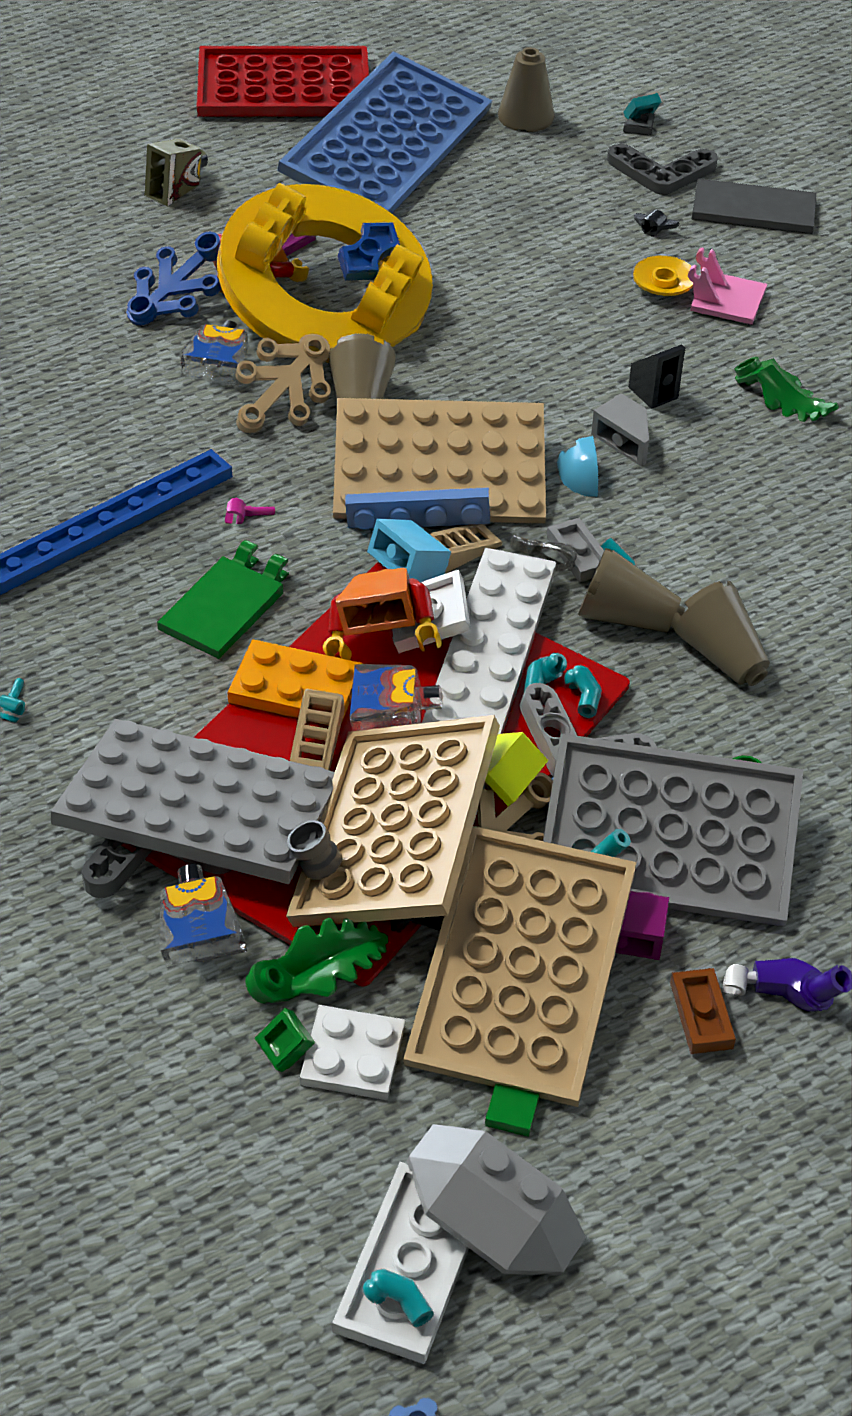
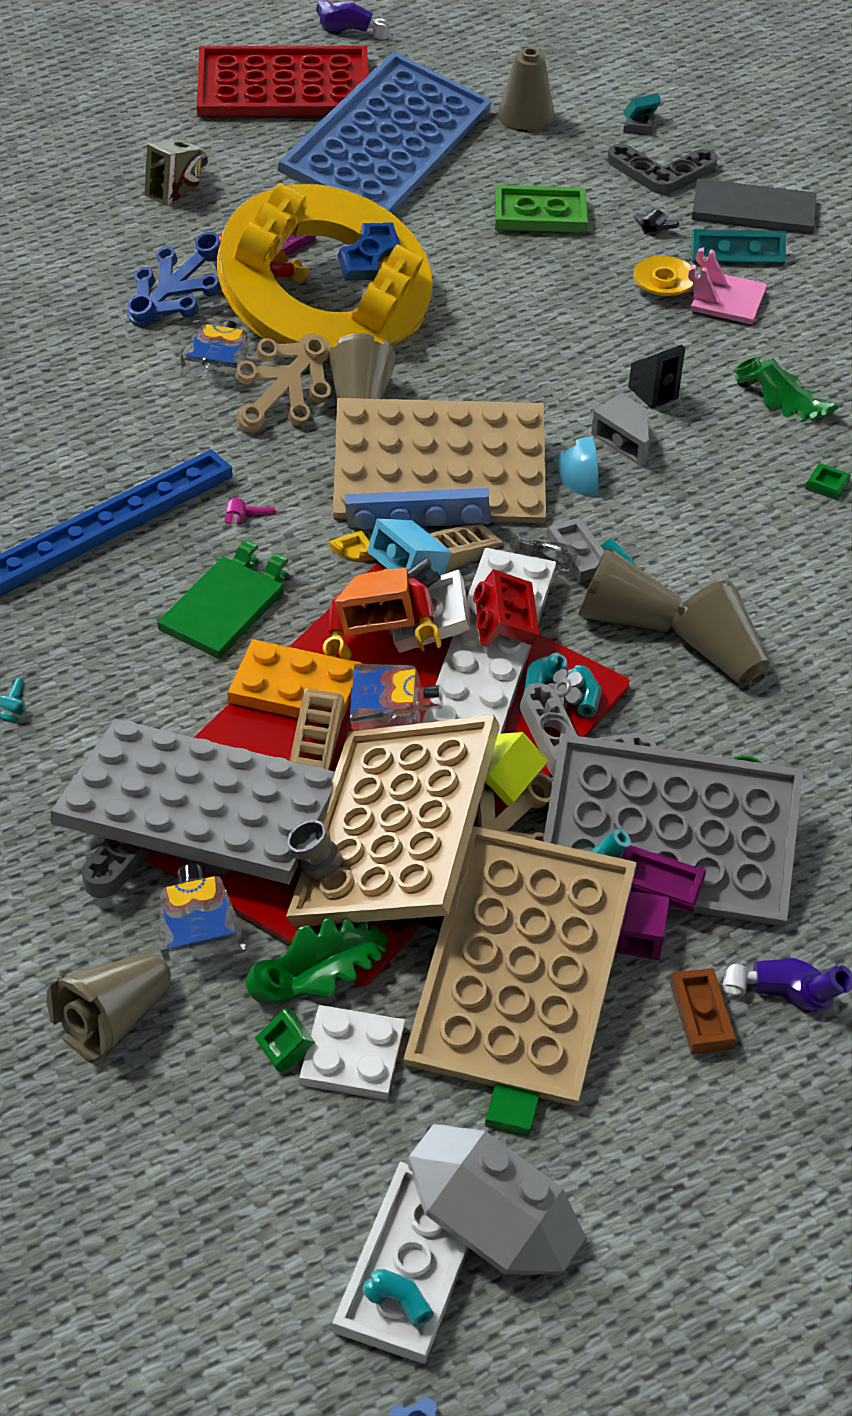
none -> dark tan cone [46,953,171,1061]
none -> dark purple arm [316,0,389,40]
none -> yellow tile [329,531,376,562]
none -> black piece [408,557,441,588]
none -> red bracket [473,569,540,647]
none -> bright green plate [495,185,588,233]
none -> light grey plant [547,669,584,709]
none -> magenta tile [621,845,707,913]
none -> teal plate [691,229,786,264]
none -> green tile [805,463,851,500]

